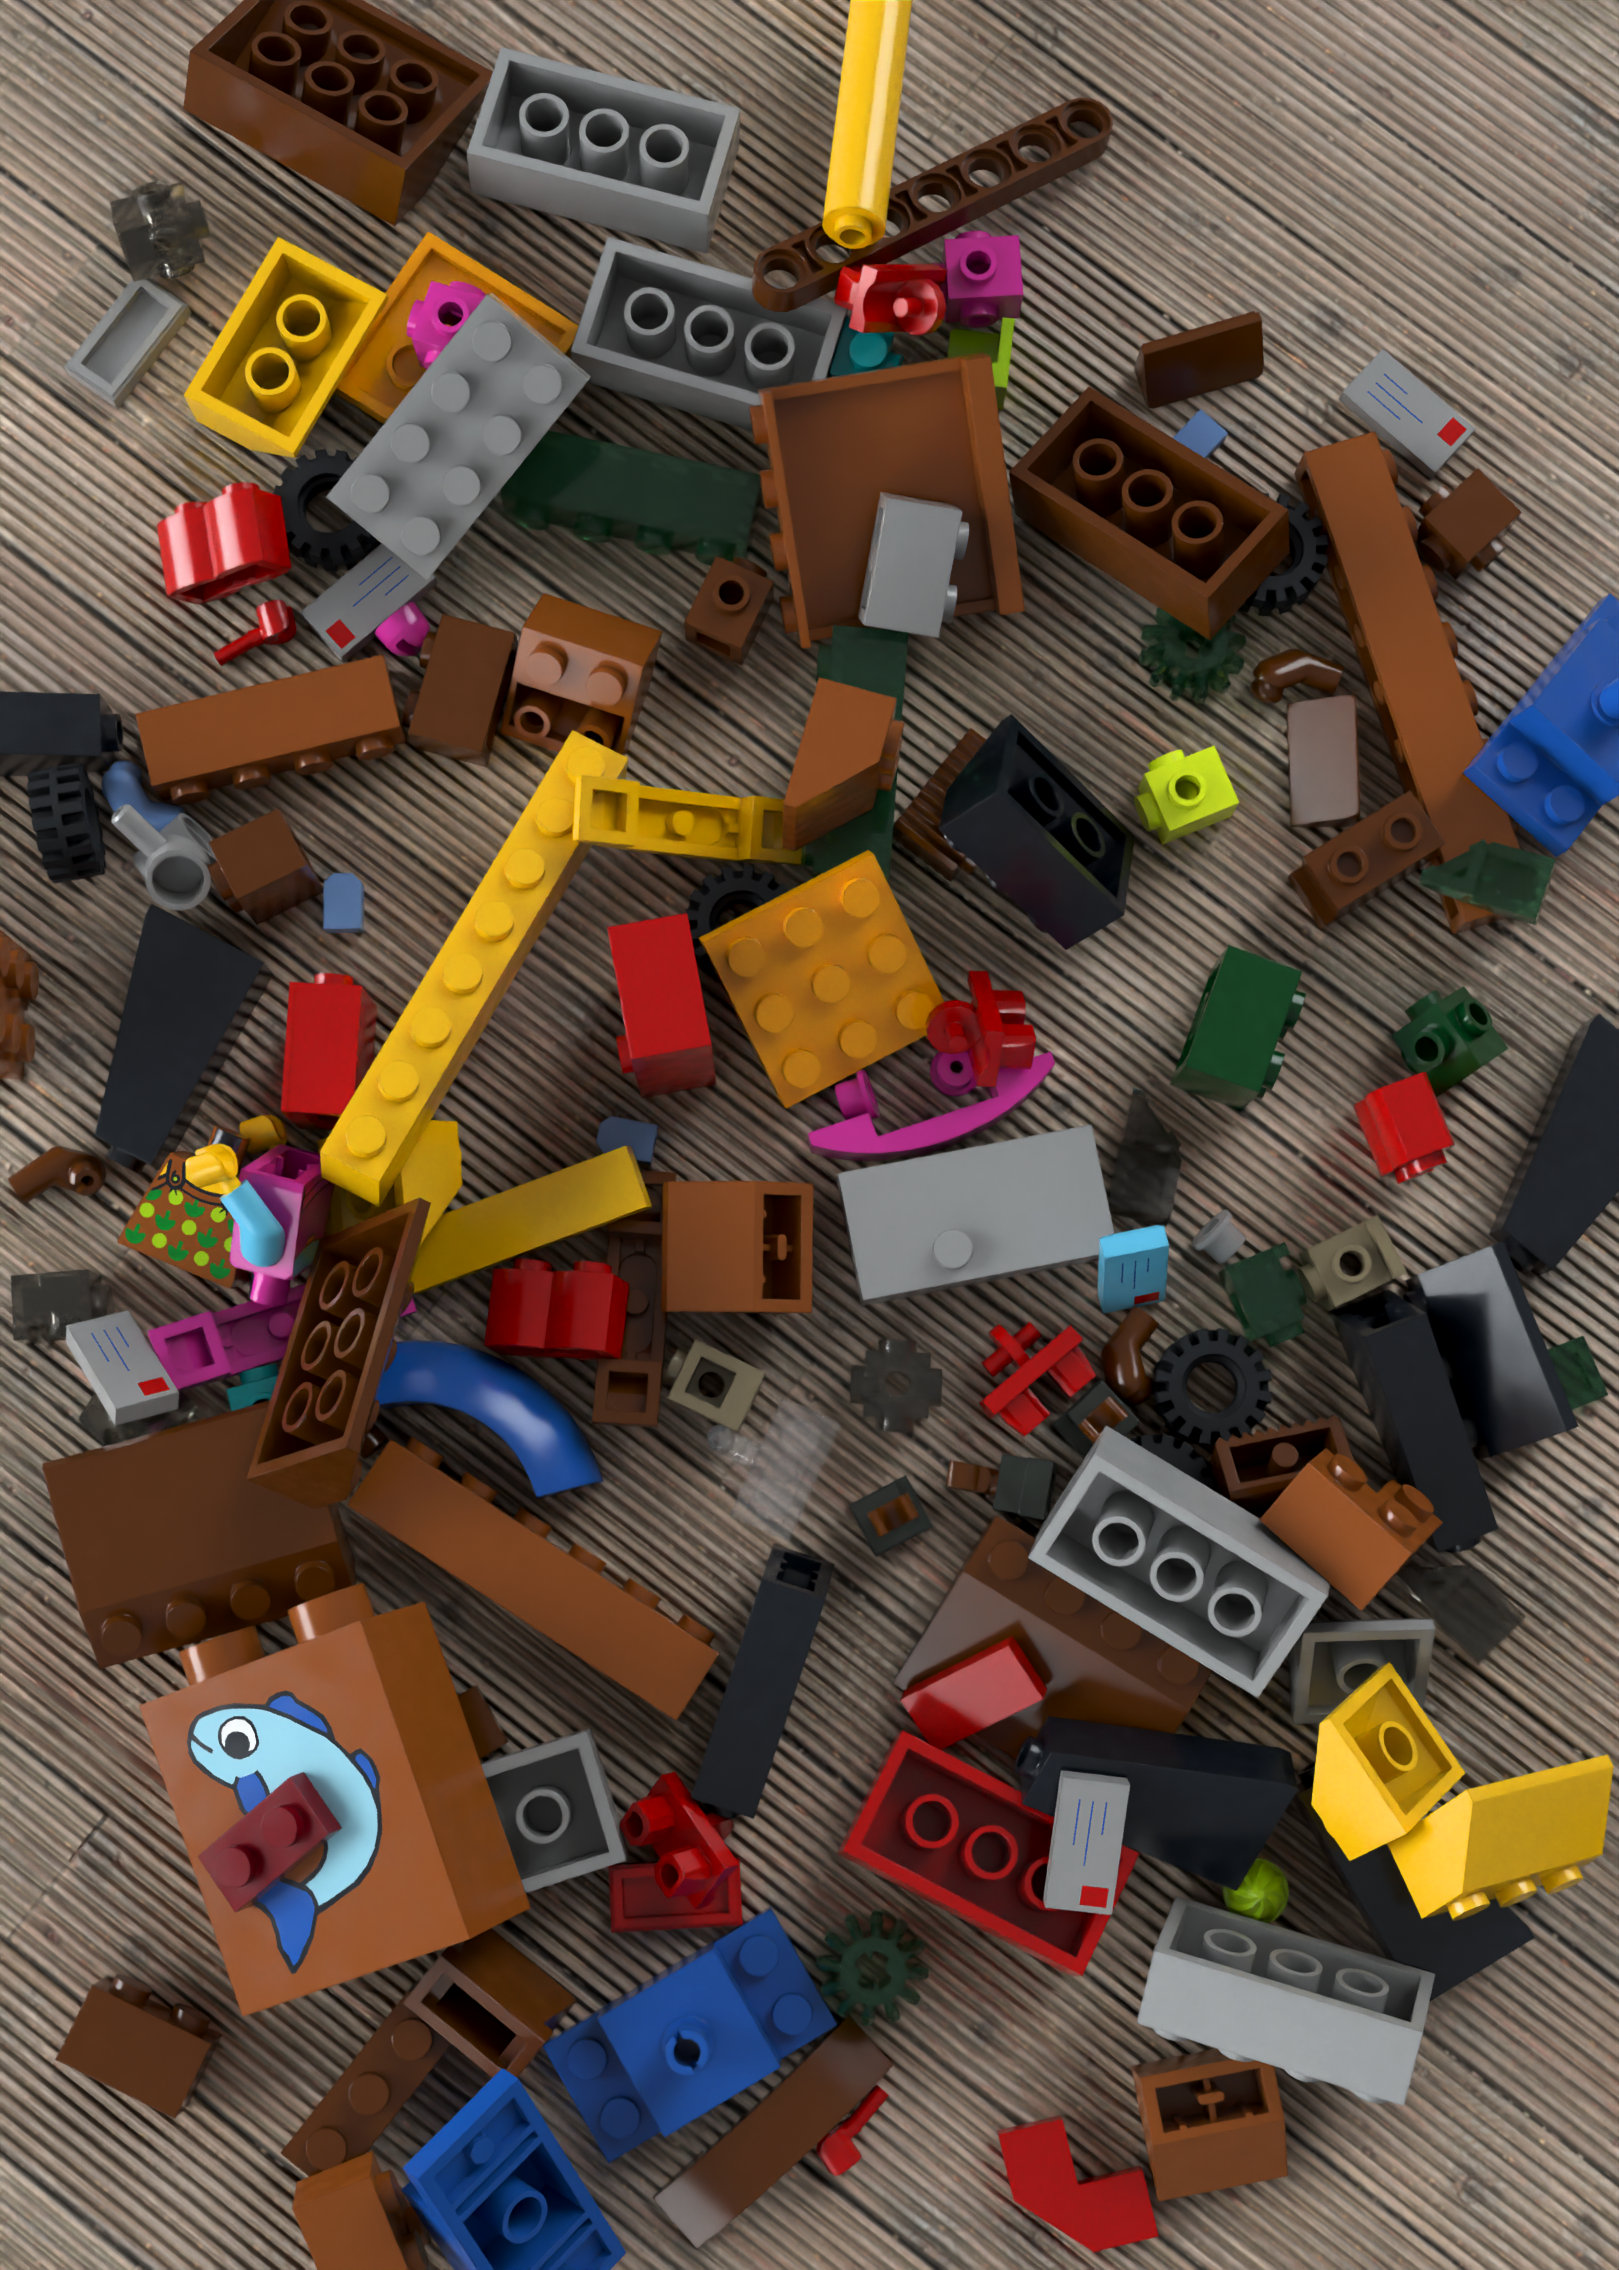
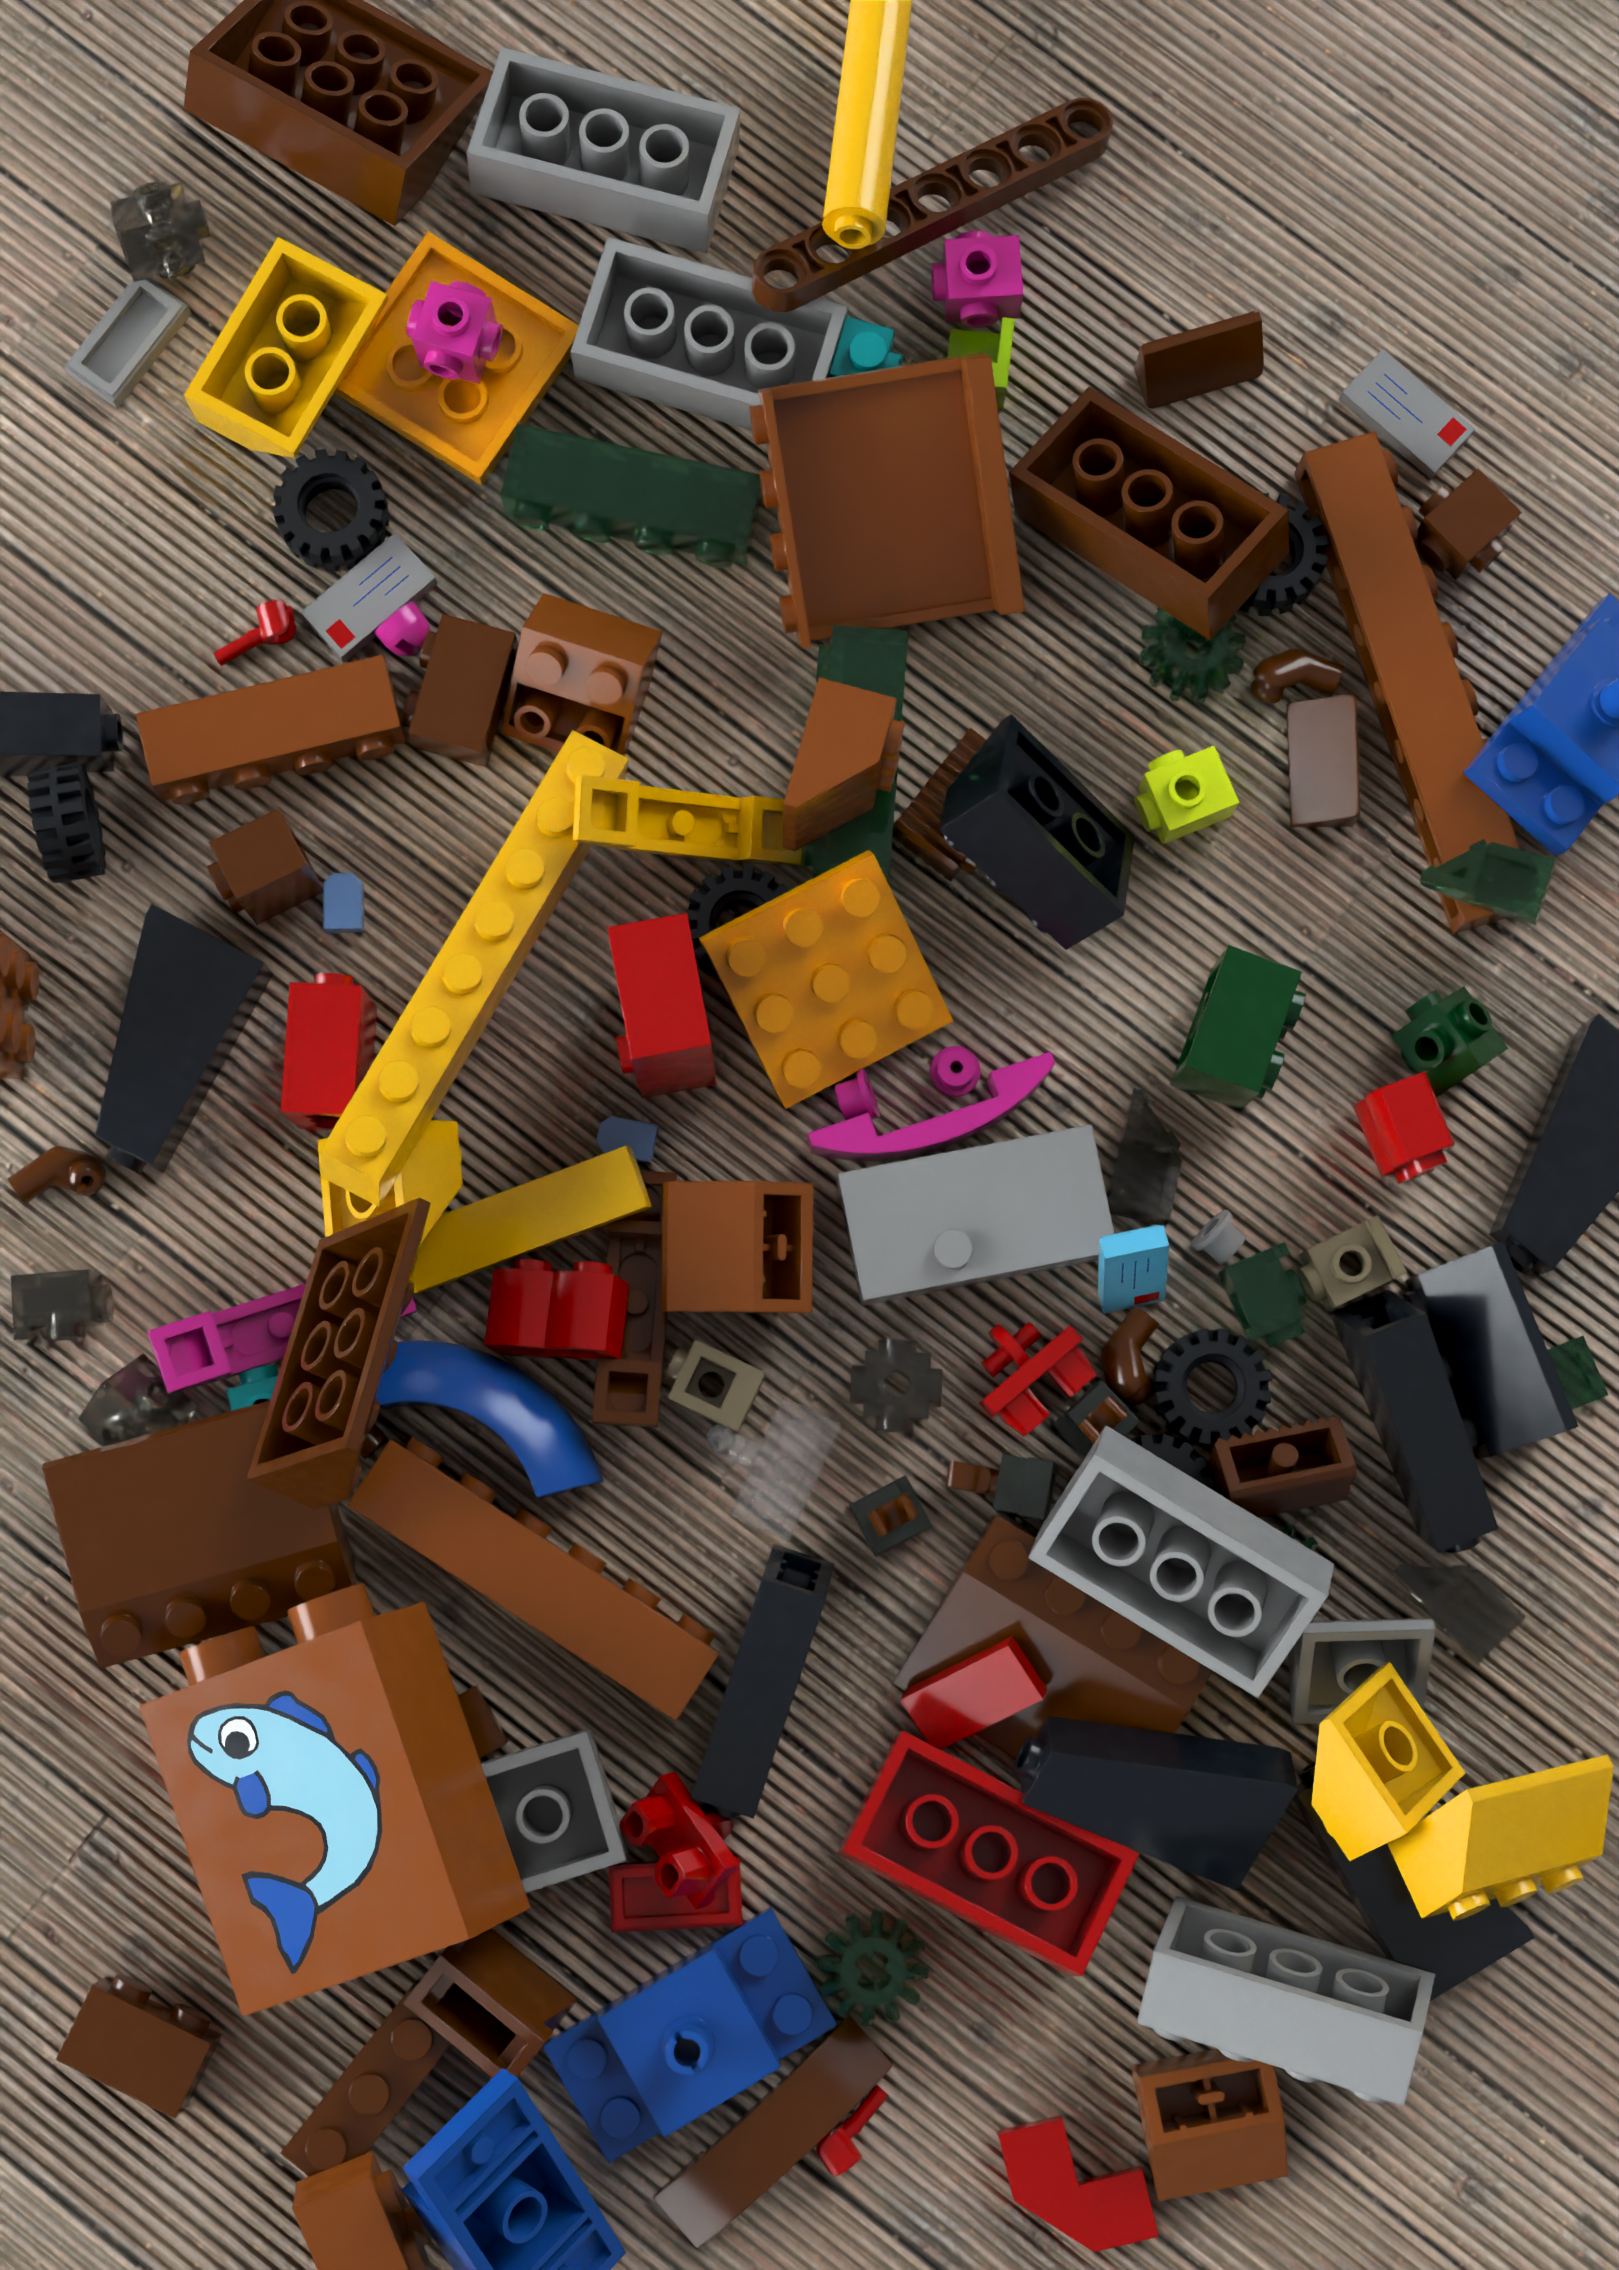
light grey tile [66,1310,179,1426] -> none
medium blue arm [101,760,185,832] -> none
light grey piece [111,804,217,910] -> none
torso [117,1125,251,1289] -> none
red brick [157,482,292,604] -> none
torso [186,1115,335,1306] -> none
dark red plate [197,1772,342,1913] -> none
light grey brick [326,292,591,580] -> none
reddish brown brick [684,556,774,665] -> none
red hips [834,264,948,336] -> none
light grey brick [858,492,969,638] -> none
red hips [925,970,1036,1087] -> none
light grey tile [1043,1770,1130,1915] -> none
medium blue piece [1173,409,1228,459] -> none
lime plate [1222,1858,1289,1923] -> none
dark orange brick [1259,1448,1443,1611] -> none
reddish brown hips [1287,790,1446,930] -> none

